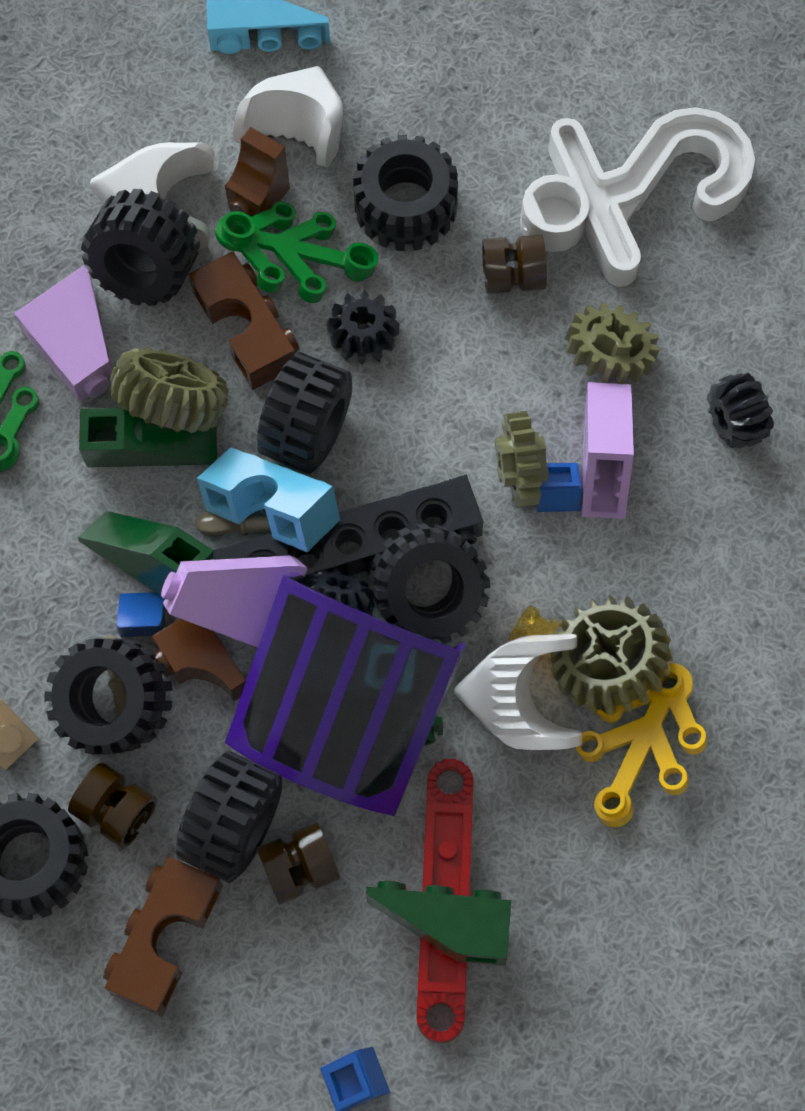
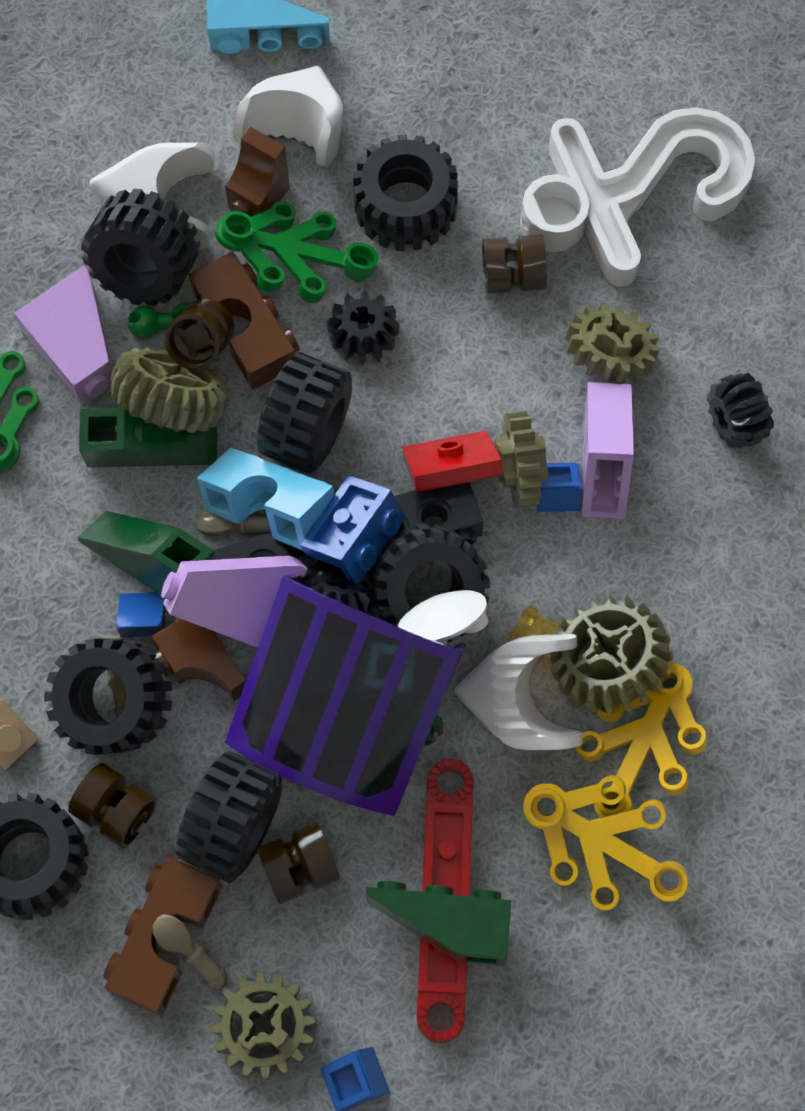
none -> green arm [127,302,191,339]
none -> dark tan piece [153,914,227,989]
none -> dark brown wheel [165,299,234,370]
none -> olive gear [210,971,316,1081]
none -> blue bracket [299,476,405,585]
none -> white dish [398,590,489,654]
none -> red plate [402,430,504,492]
none -> yellow plant [523,775,689,911]

